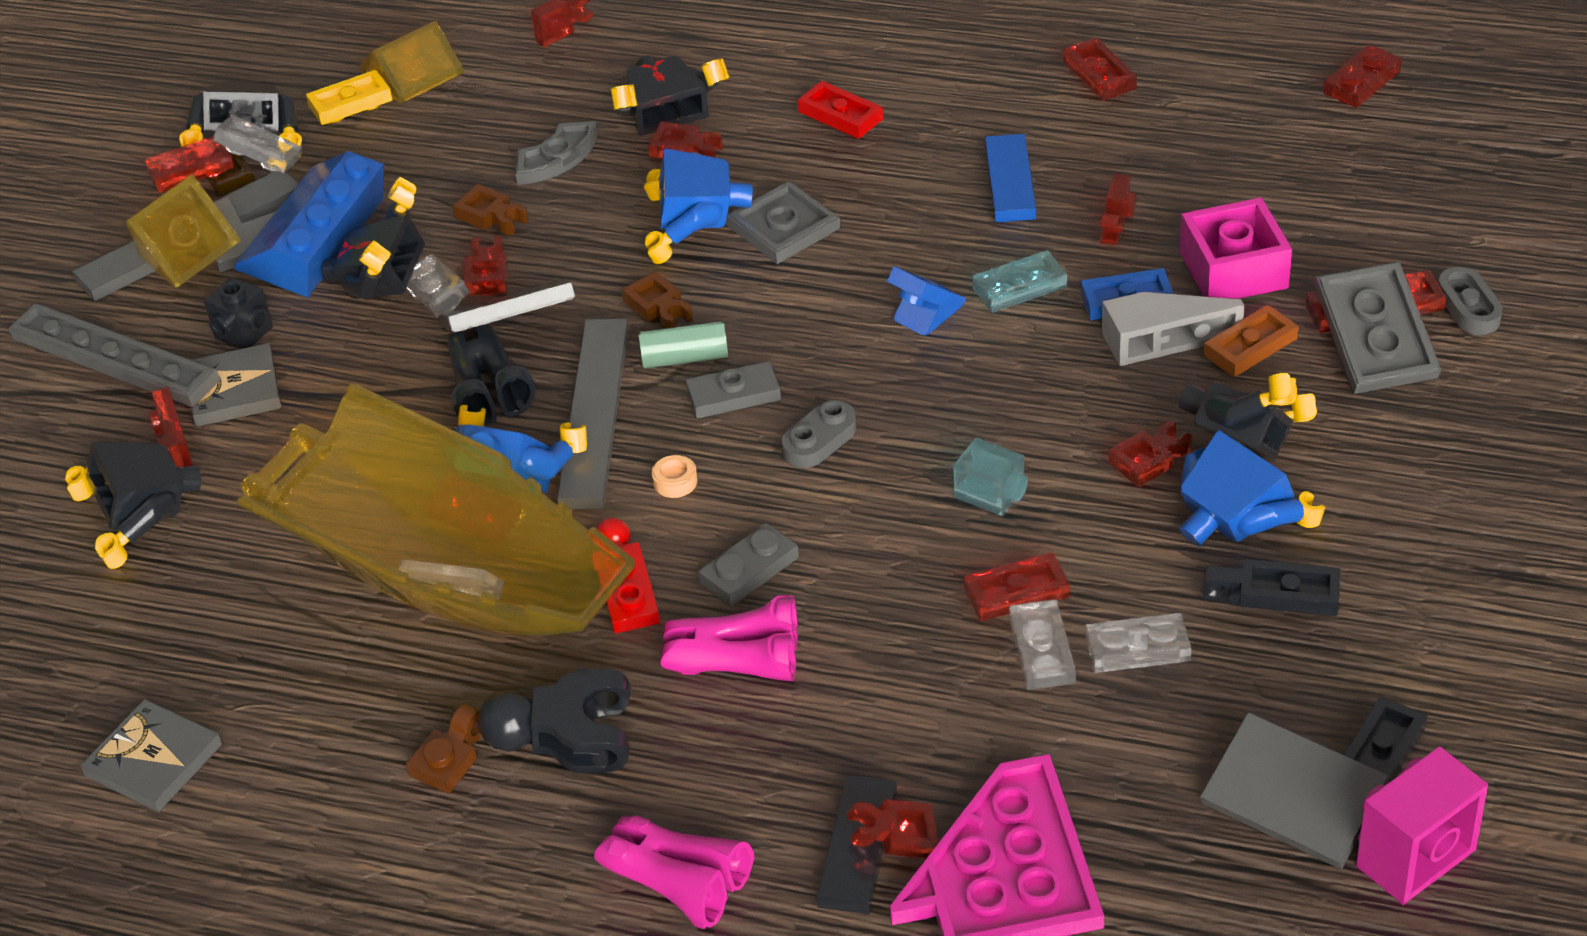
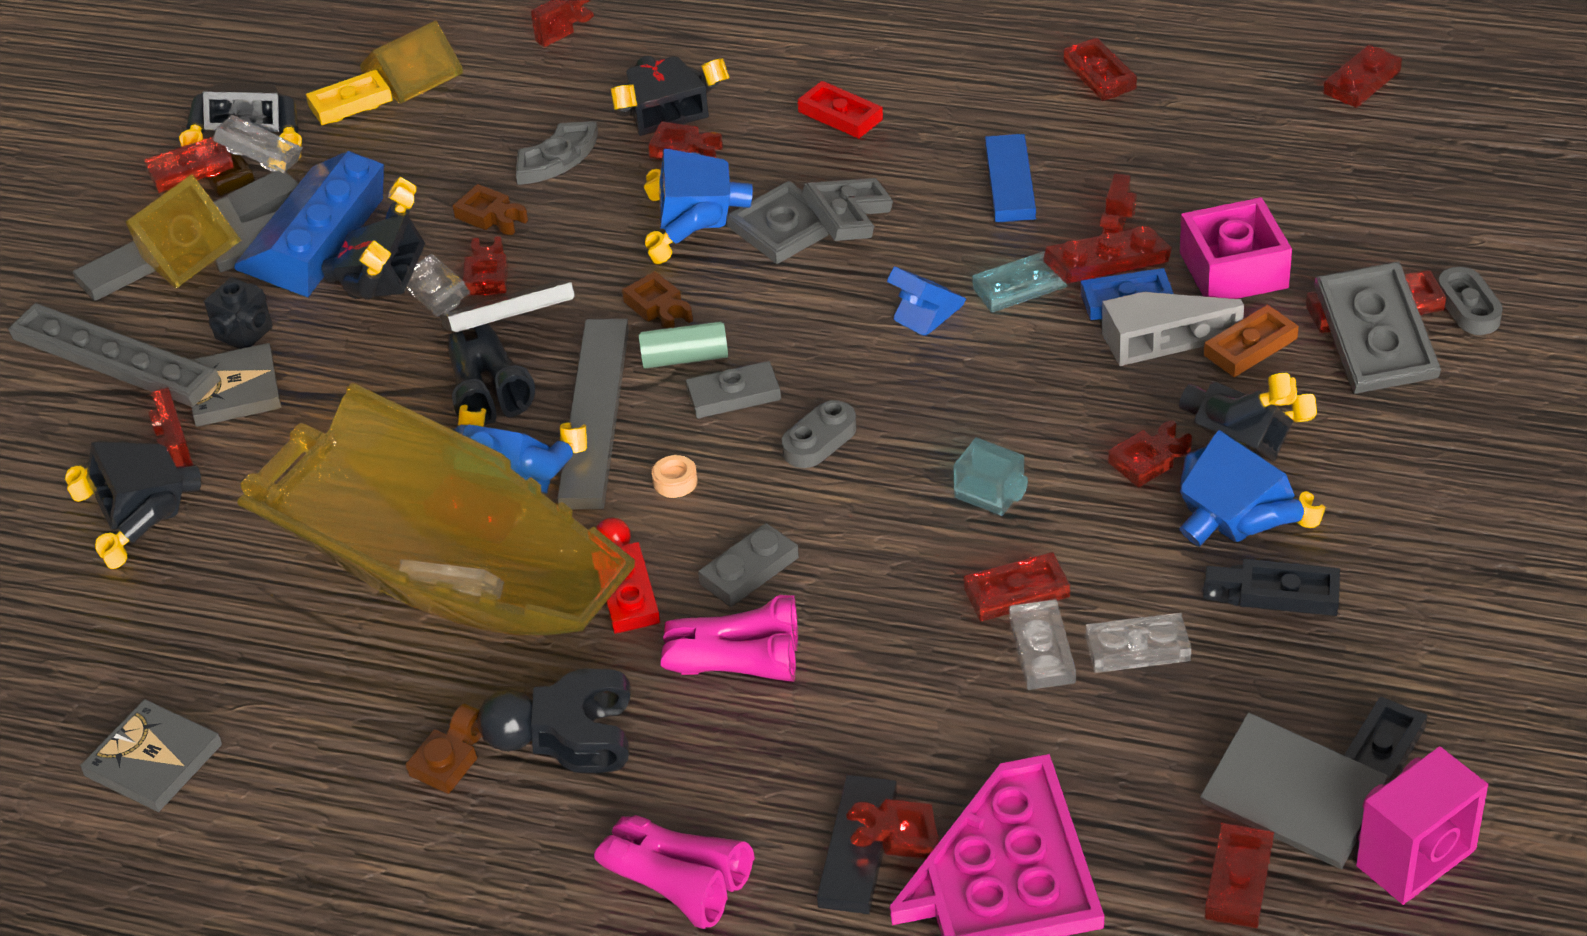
none -> dark grey tile [802,178,893,241]
none -> clear red plate [1043,226,1172,284]
none -> clear red plate [1205,823,1274,928]

